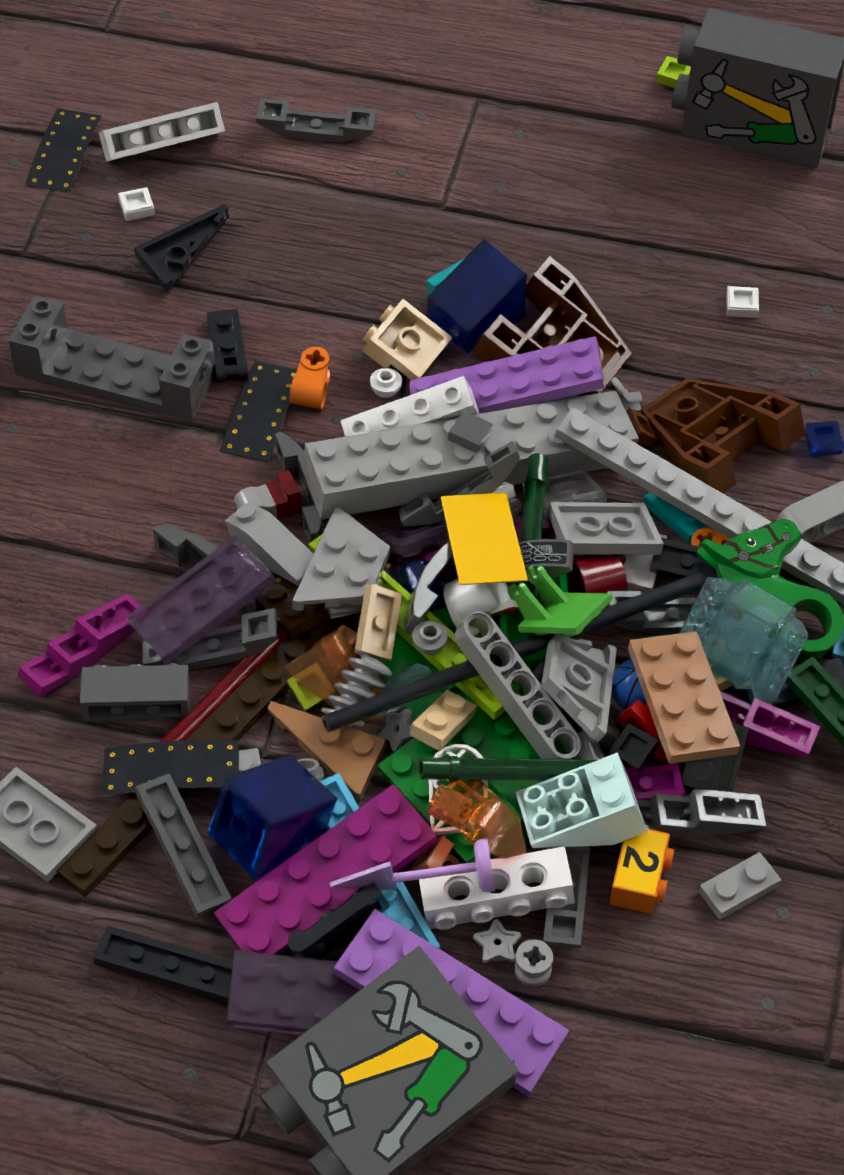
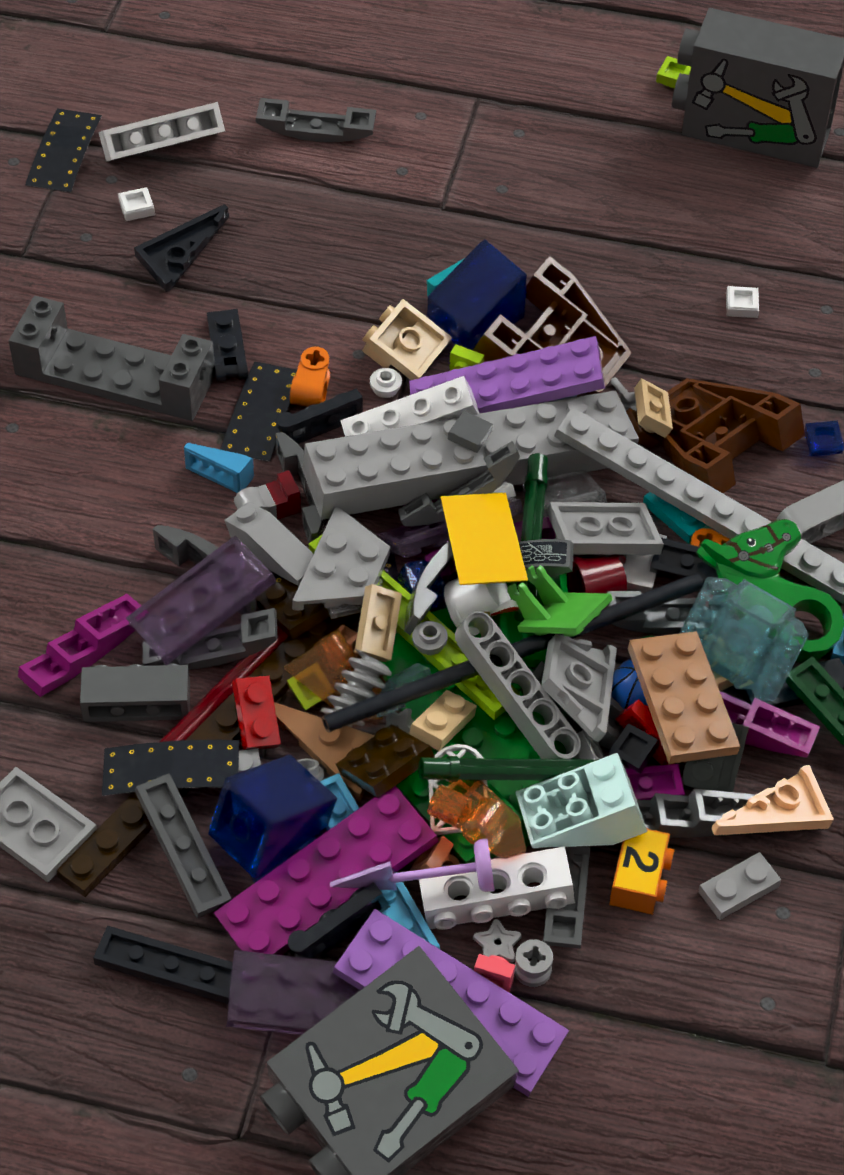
none -> dark azure slope [184,443,254,493]
none -> red plate [232,676,281,750]
none -> black plate [276,388,363,444]
none -> dark brown plate [336,724,435,798]
none -> lime plate [449,344,484,371]
none -> coral plate [474,954,515,993]
none -> tan plate [634,378,673,438]
none -> light nougat wing [711,765,834,835]

